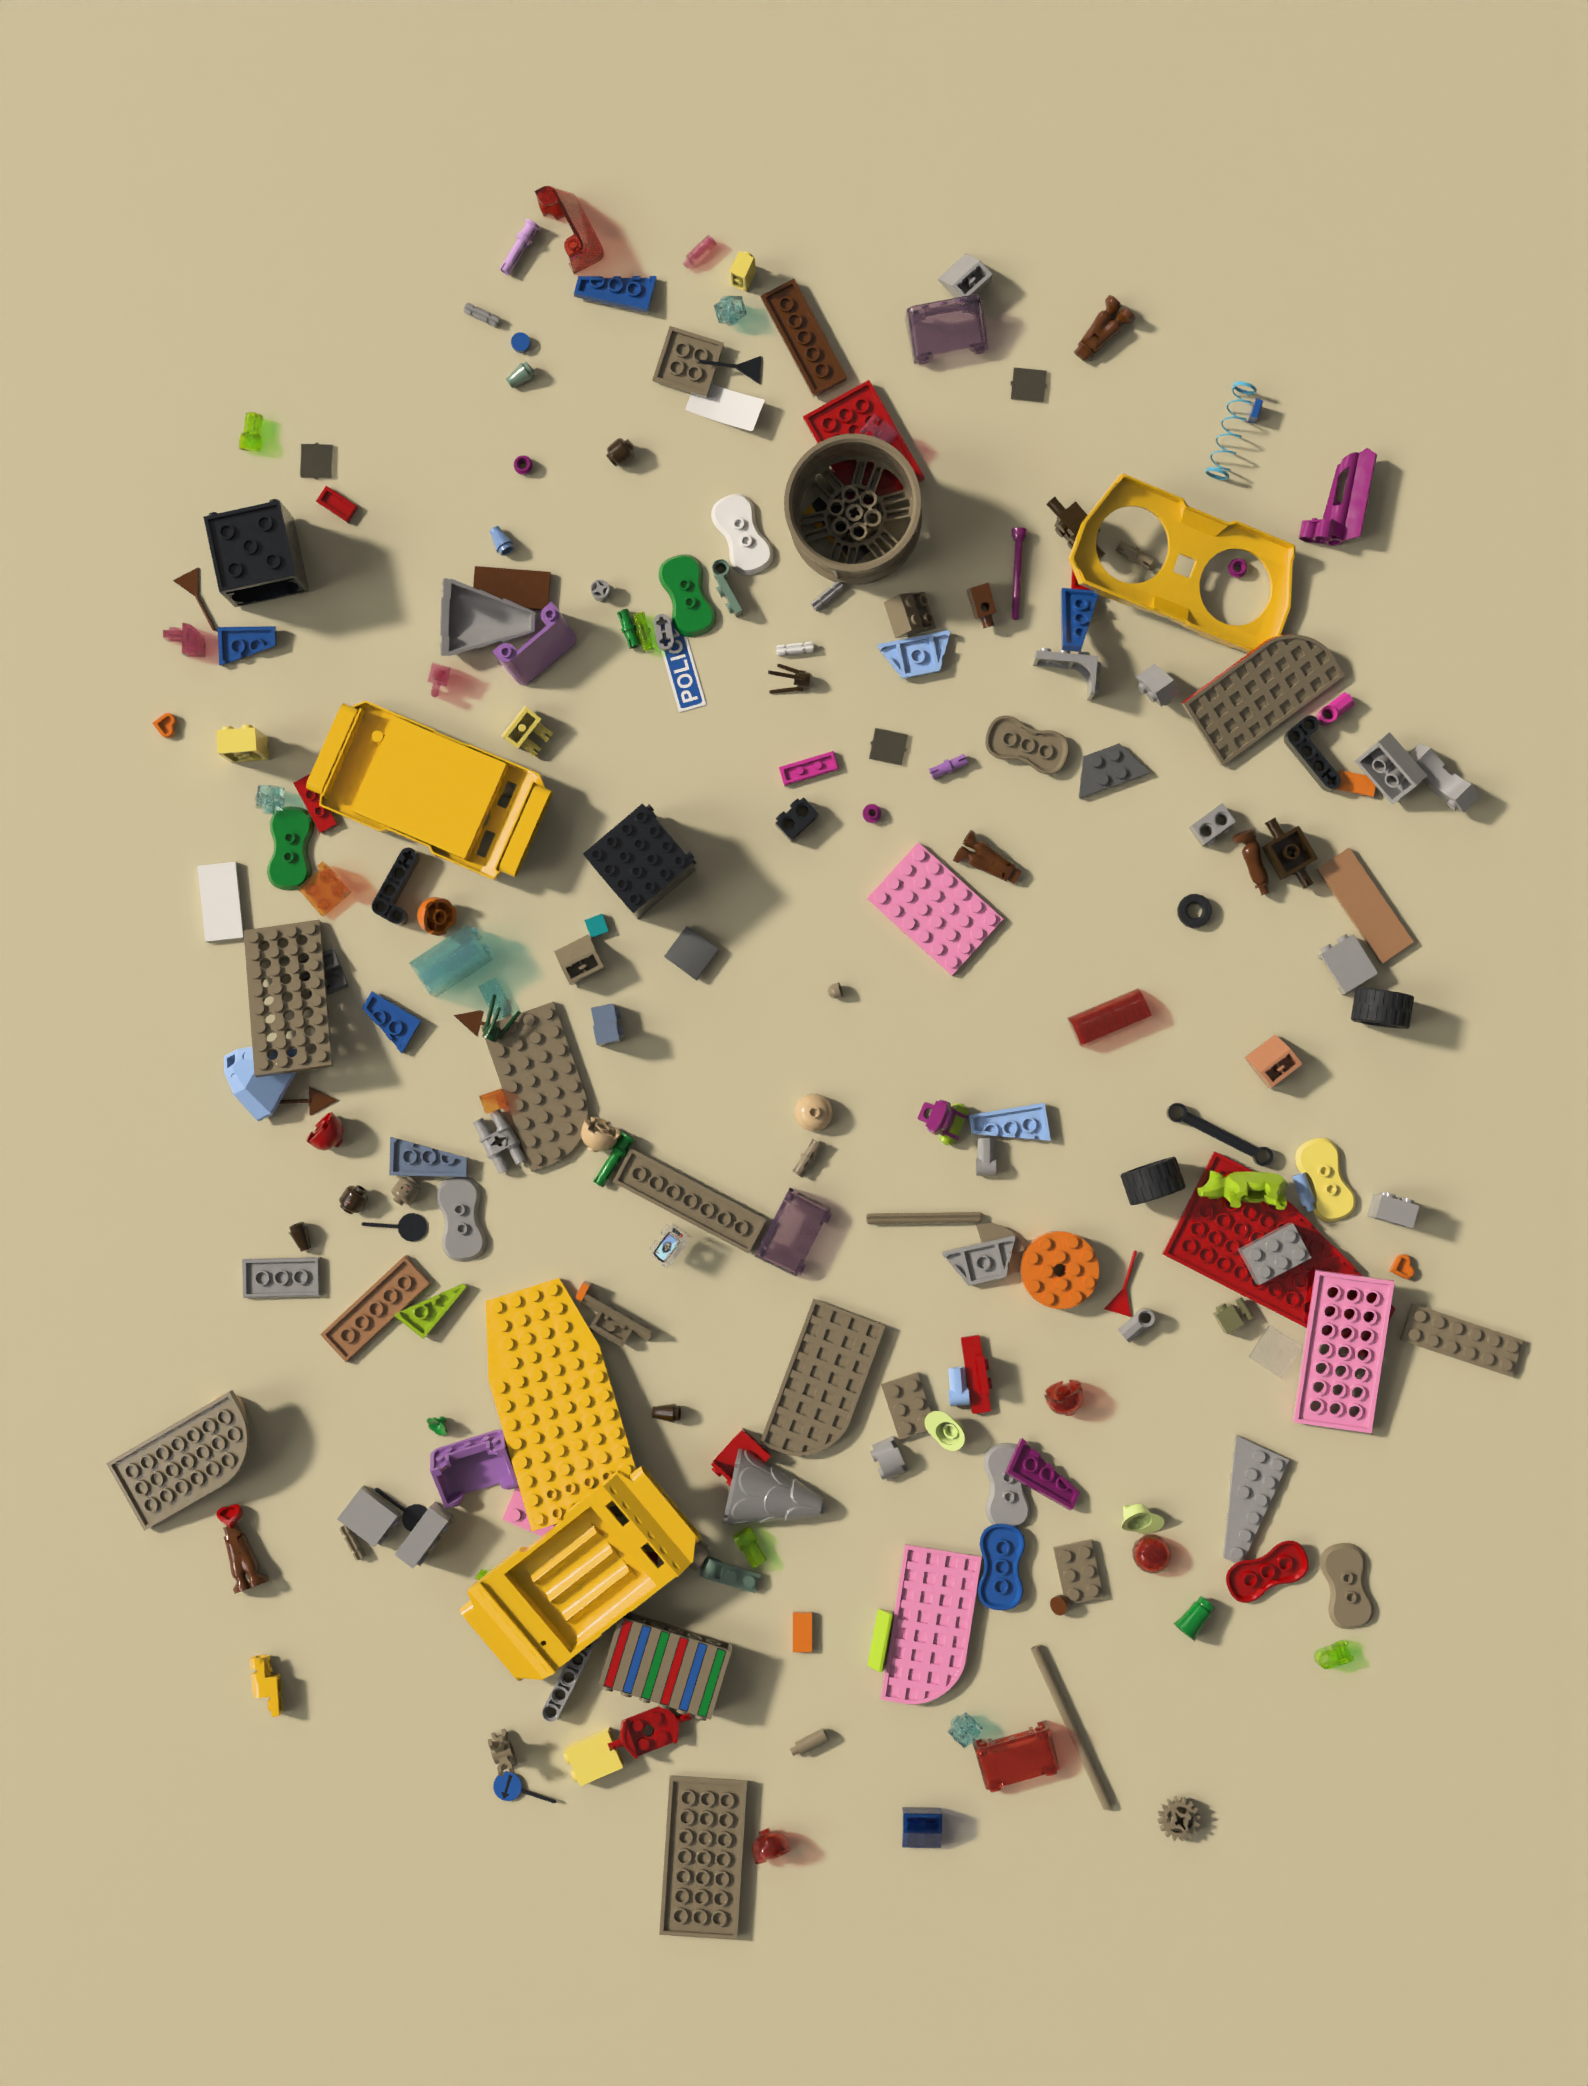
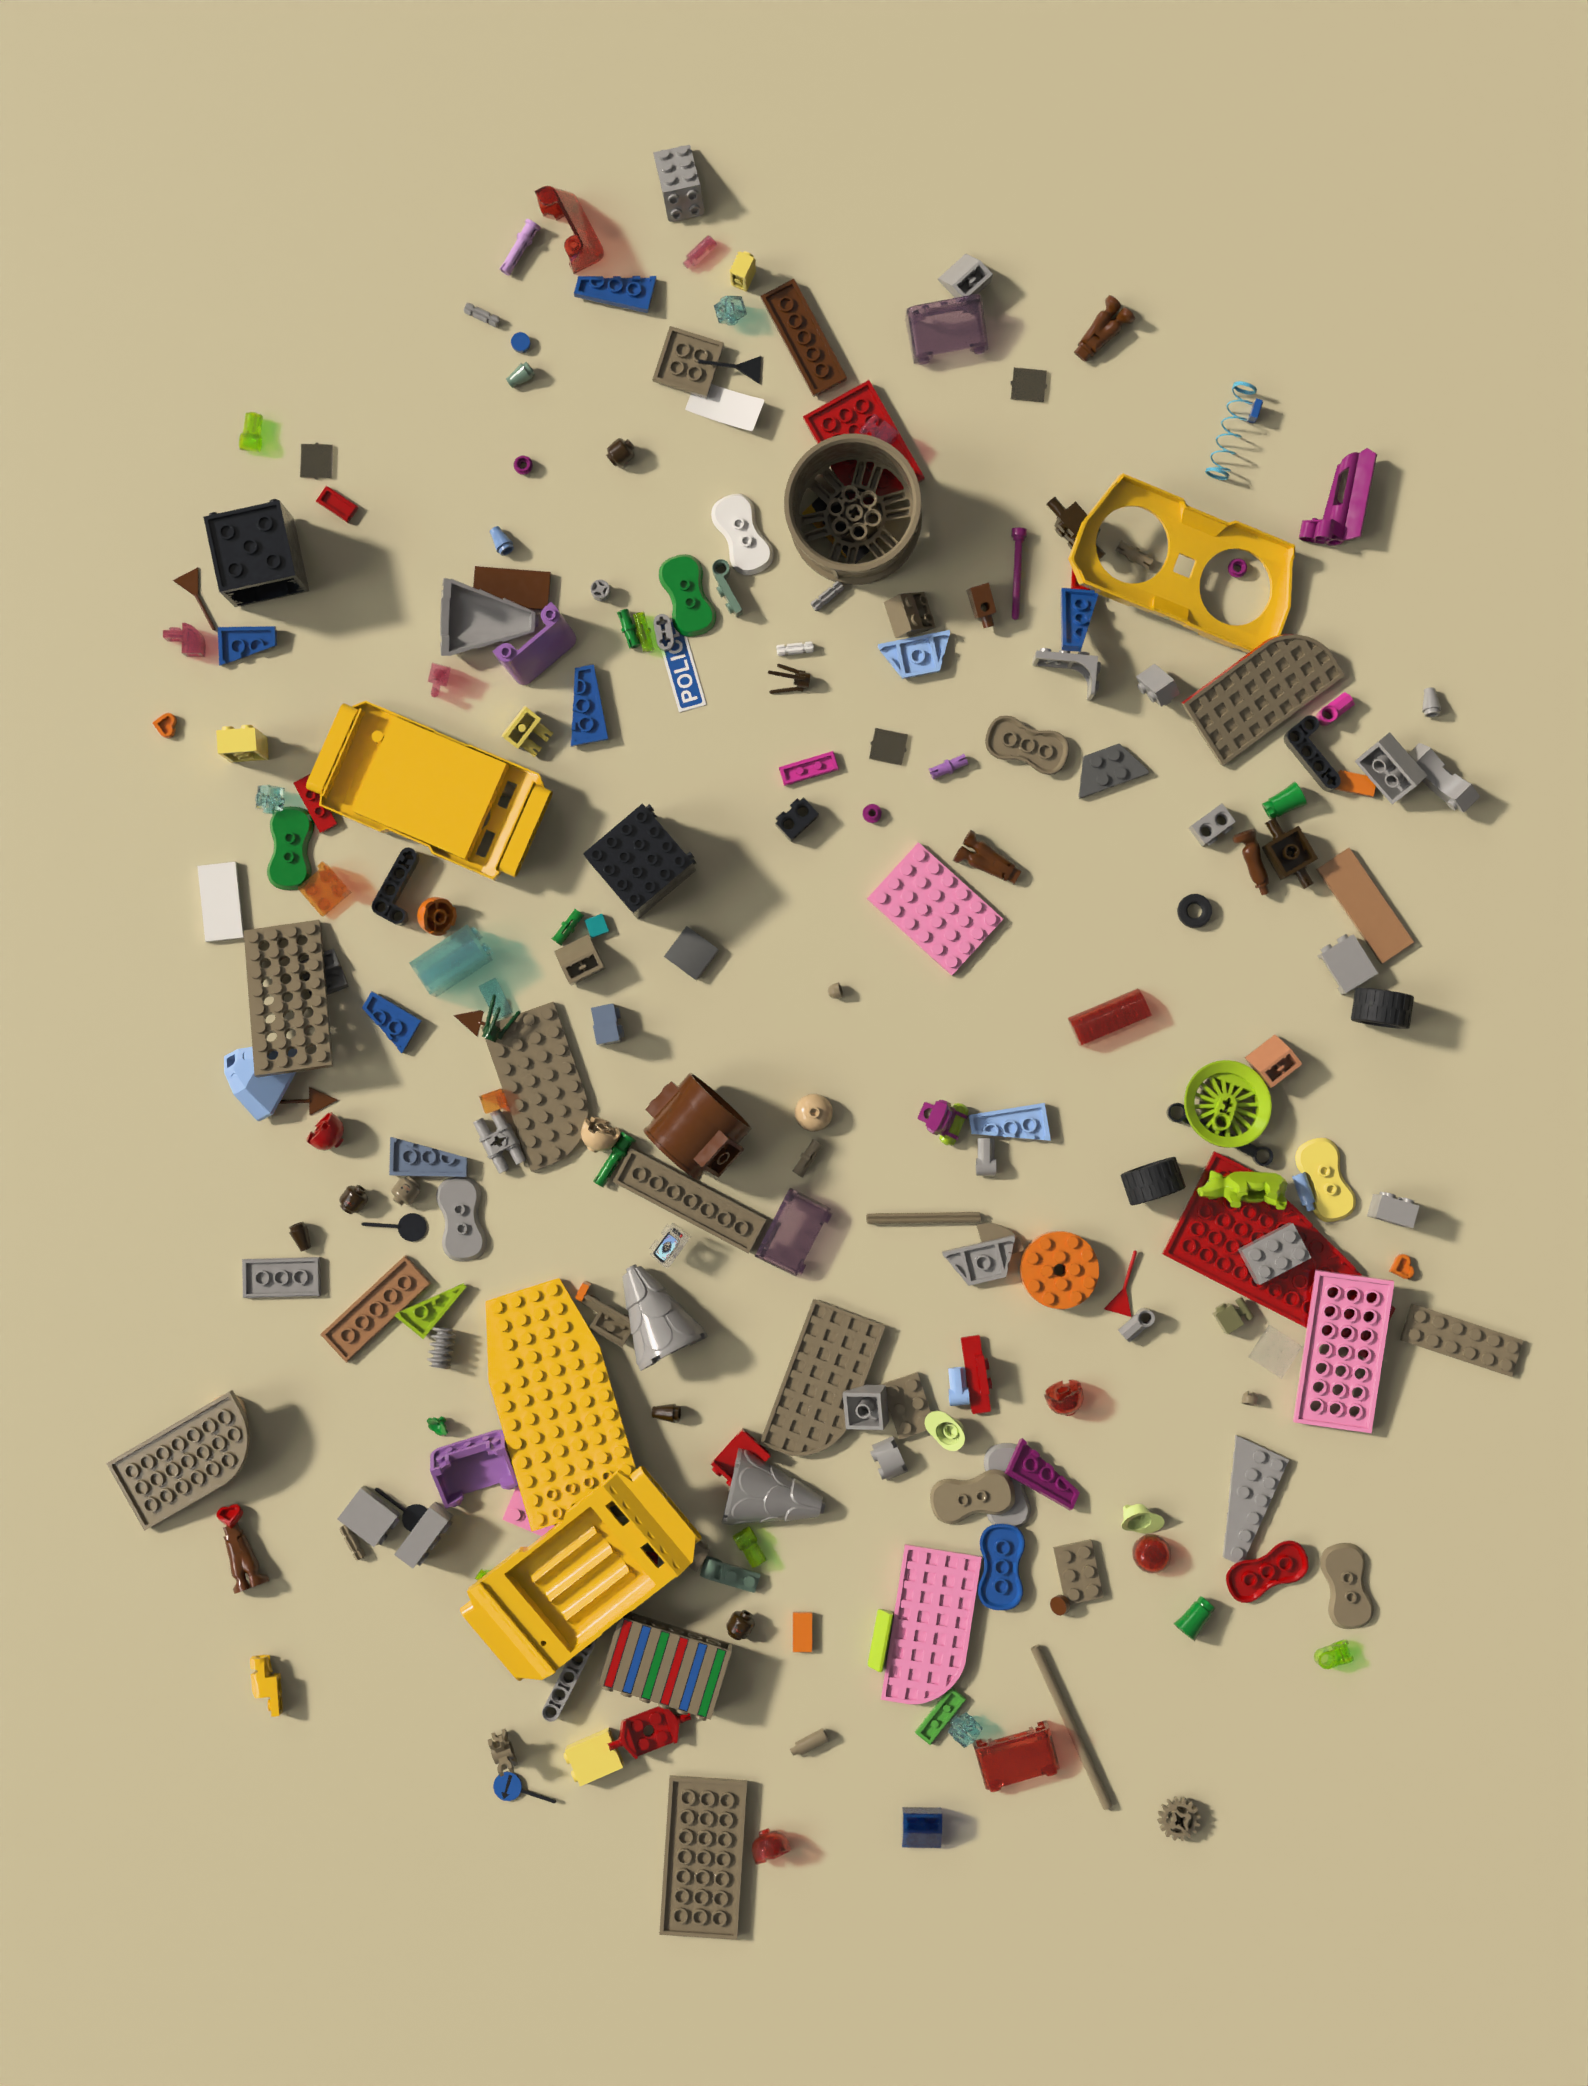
none -> light grey piece [427,1327,456,1369]
none -> green pin [551,909,584,946]
none -> blue wing [571,664,609,747]
none -> light grey cone [622,1264,708,1371]
none -> reddish brown cylinder [643,1073,752,1181]
none -> light grey bracket [653,145,705,222]
none -> dark brown head [726,1610,755,1640]
none -> light grey slope [843,1385,889,1430]
none -> bright green tile [915,1687,966,1745]
none -> dark tan plate [930,1469,1015,1524]
none -> lime piece [1184,1060,1272,1148]
none -> dark tan hinge [1242,1391,1258,1406]
none -> green plant [1262,781,1307,819]
none -> light grey cone [1422,687,1442,717]

